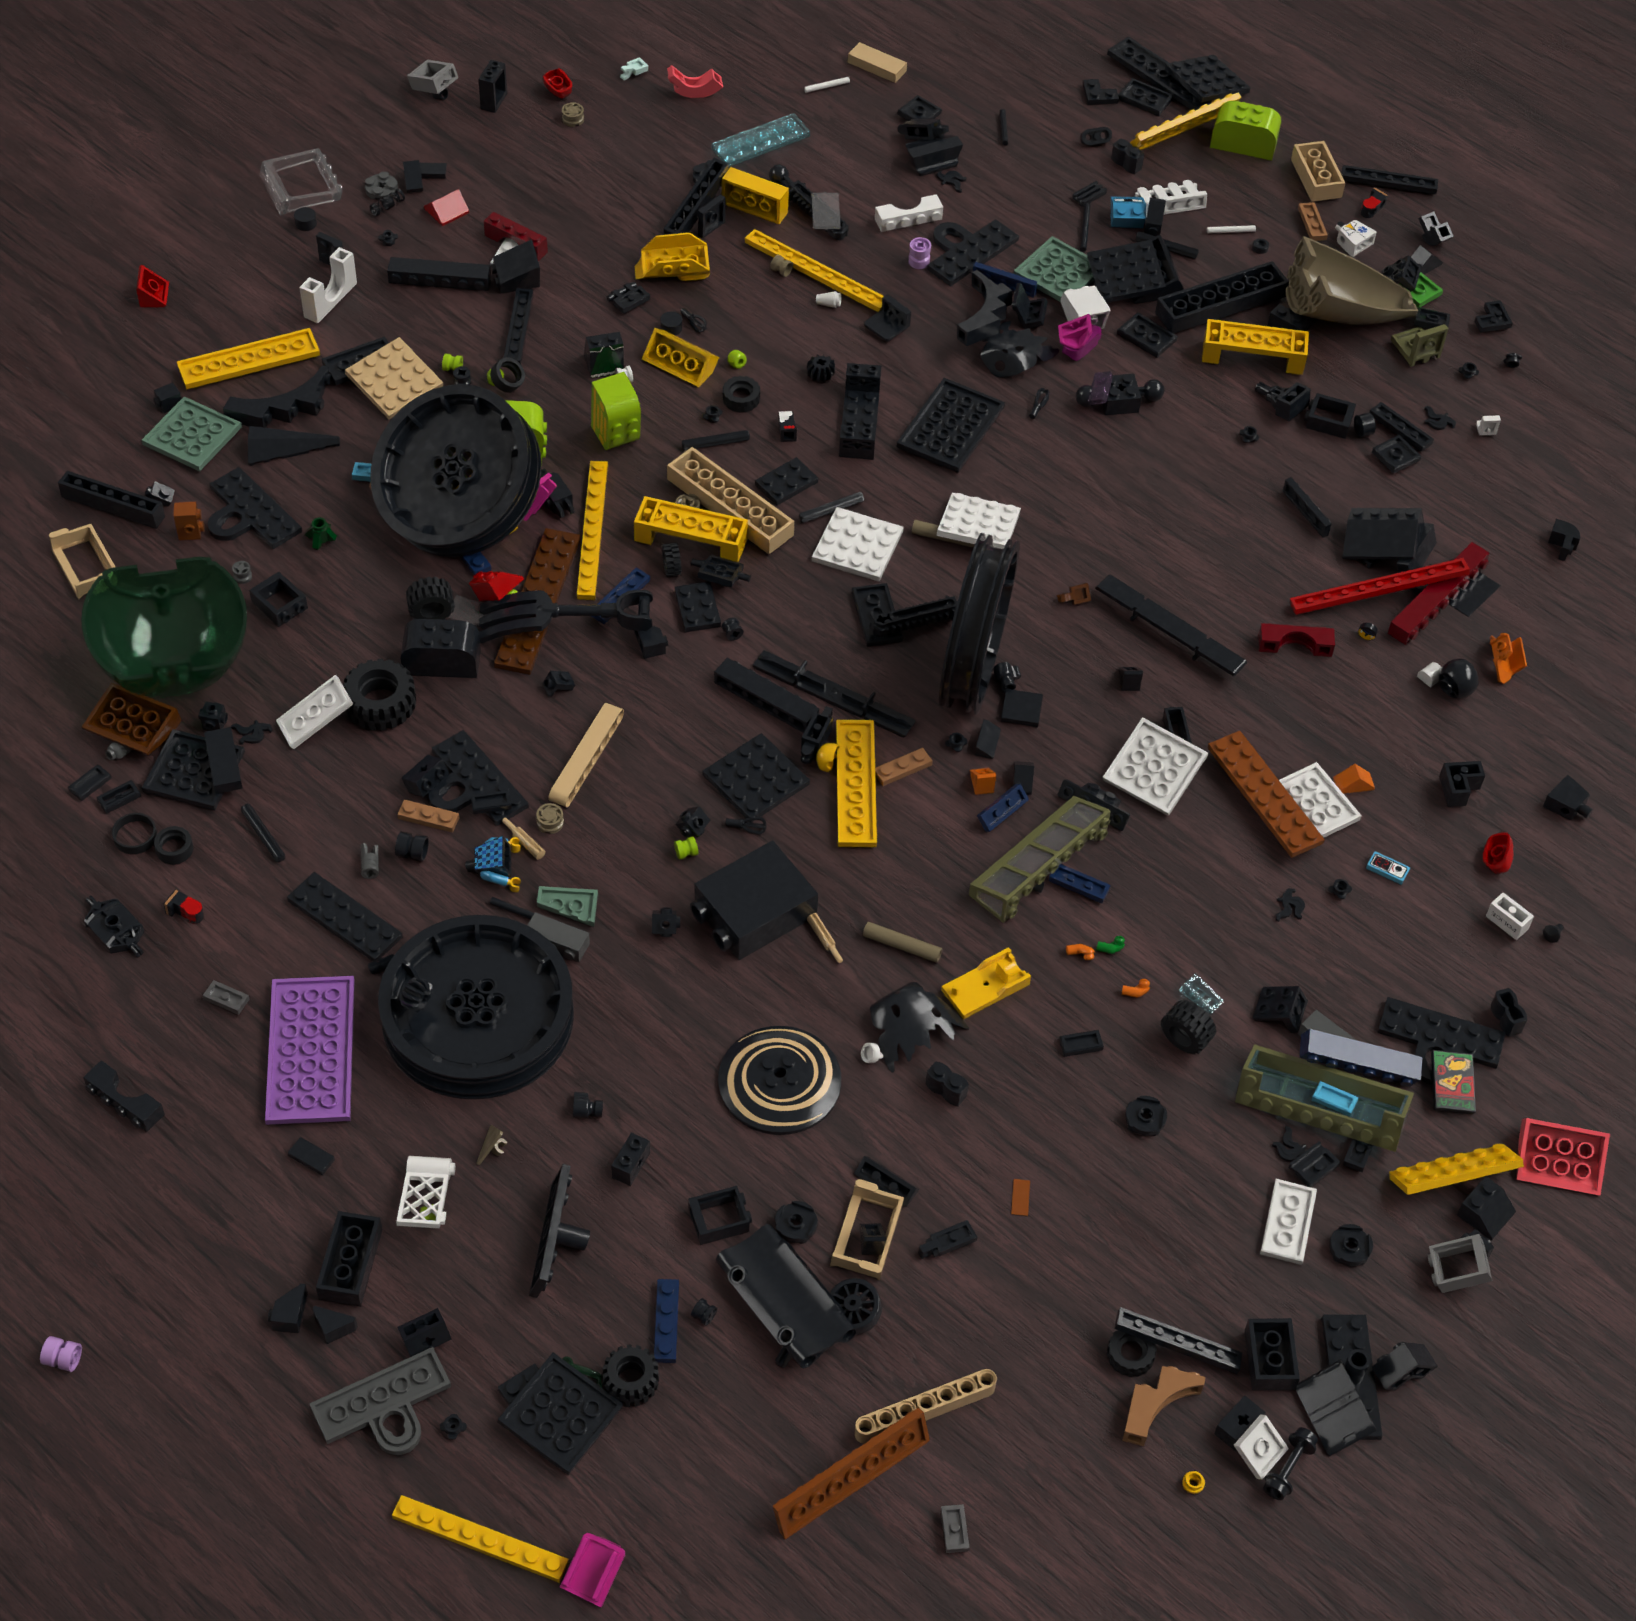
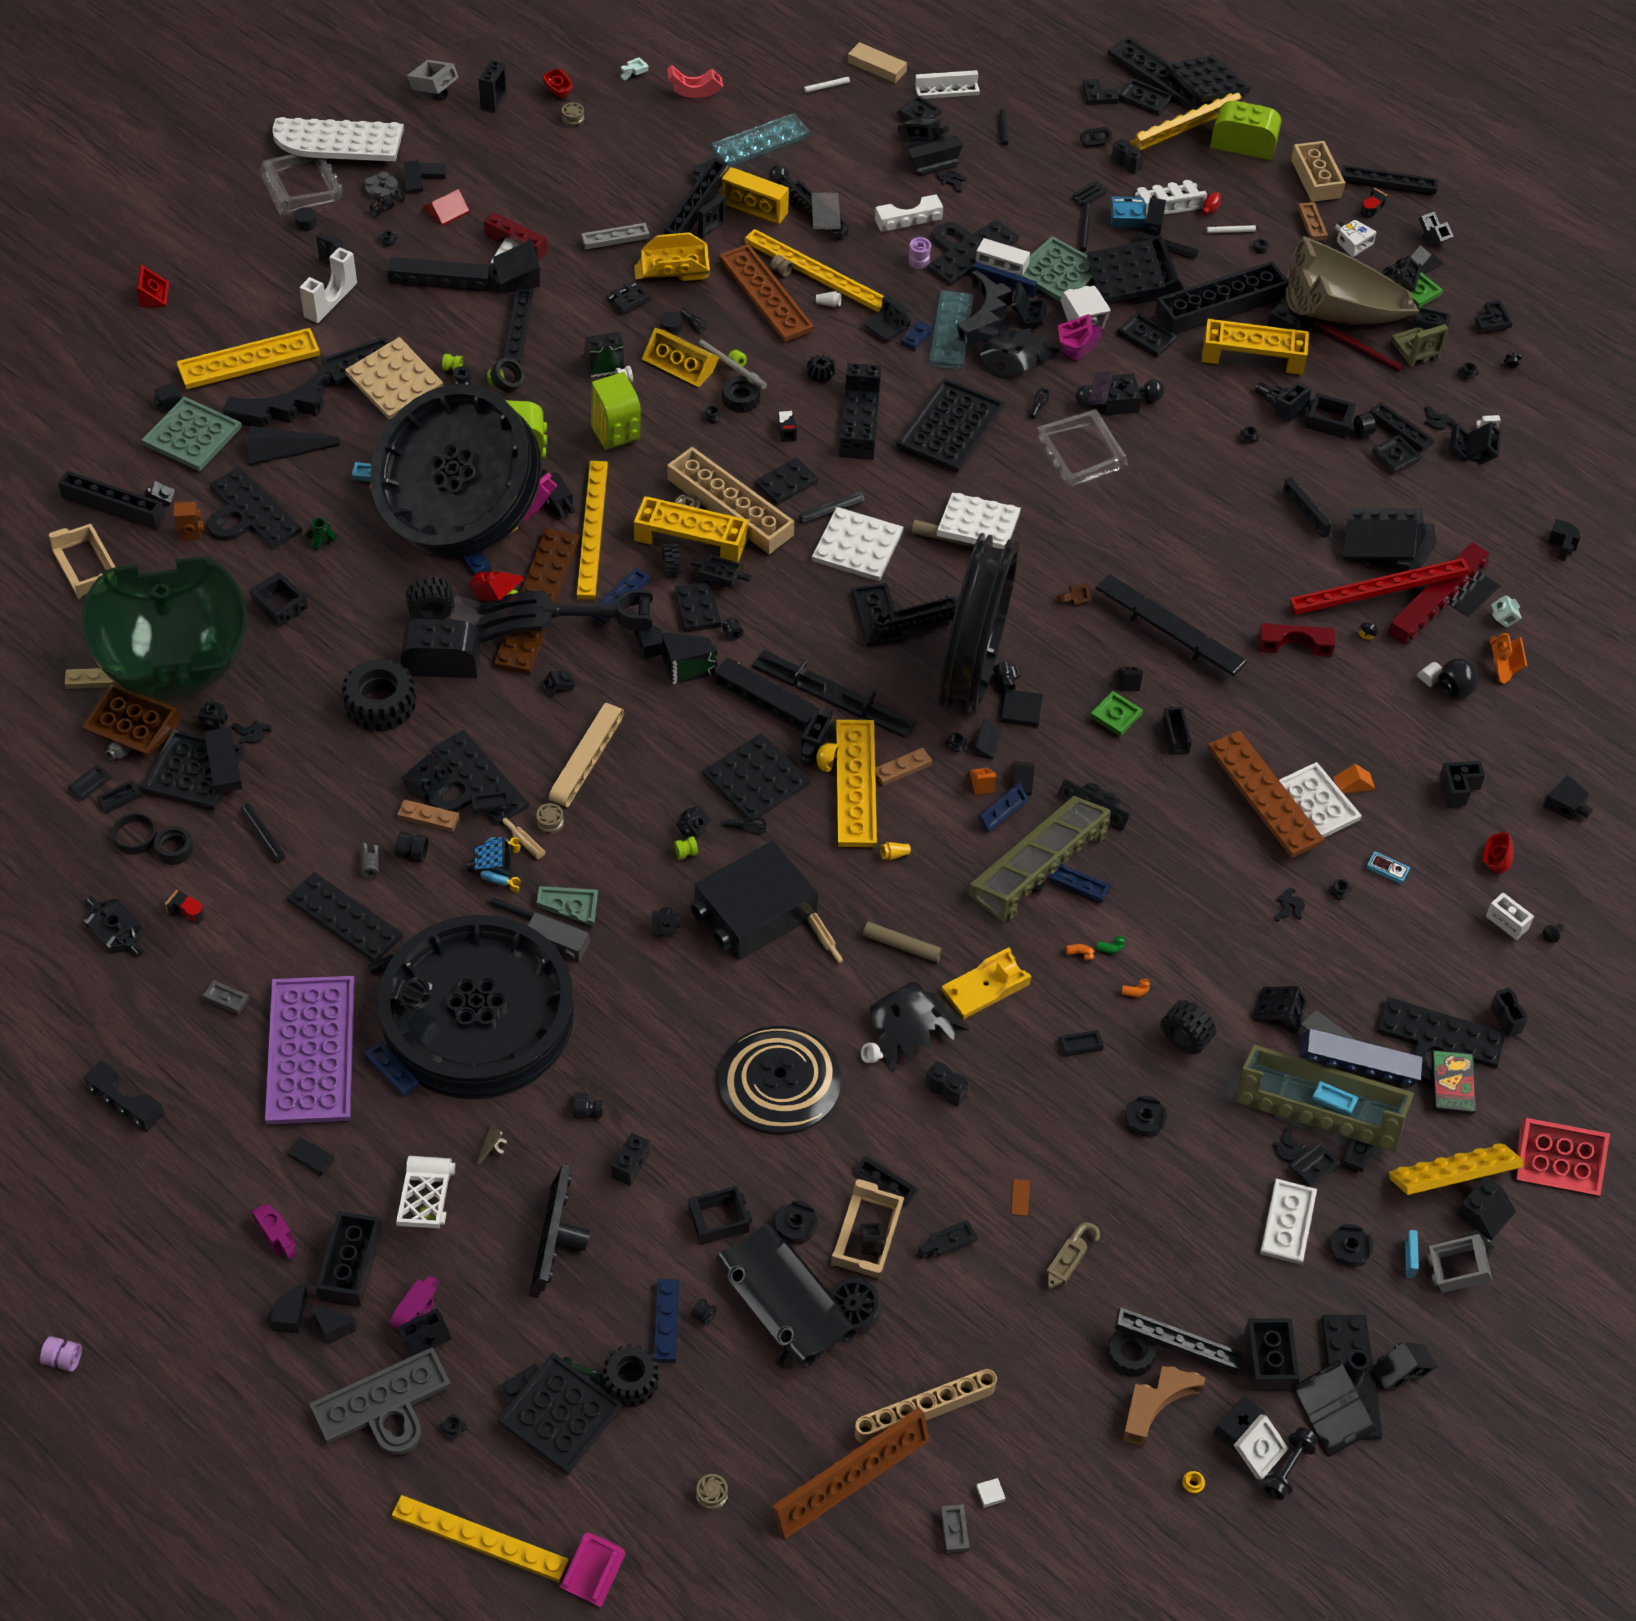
dark grey wheel [232,561,252,584] -> none
white tile [276,675,353,749] -> none
black axle [682,430,750,450] -> none
white plate [1103,717,1208,816] -> none
clear light blue slope [1179,973,1224,1014] -> none
none -> tan plate [65,667,124,689]
none -> magenta piece [251,1204,297,1260]
none -> white plate [273,117,404,161]
none -> dark blue plate [364,1041,420,1097]
none -> magenta piece [390,1275,439,1331]
none -> light grey plate [581,223,650,250]
none -> black slope [662,632,718,685]
none -> dark tan wheel [696,1474,728,1511]
none -> light grey bar [699,340,767,389]
none -> dark orange plate [720,244,814,342]
none -> yellow cone [880,842,911,861]
none -> dark blue plate [901,320,933,351]
none -> white fence [915,70,980,99]
none -> clear light blue plate [929,290,974,369]
none -> white brick [976,238,1030,276]
none -> white tile [976,1478,1006,1508]
none -> clear windscreen [1037,409,1129,486]
none -> dark tan plate [1046,1222,1100,1289]
none -> bright green plate [1090,691,1143,737]
none -> red plant [1201,192,1221,216]
none -> dark red bar [1313,319,1403,371]
none -> medium azure tile [1405,1230,1419,1279]
none -> black piece [1449,422,1502,465]
none -> light aqua brick [1491,595,1522,628]

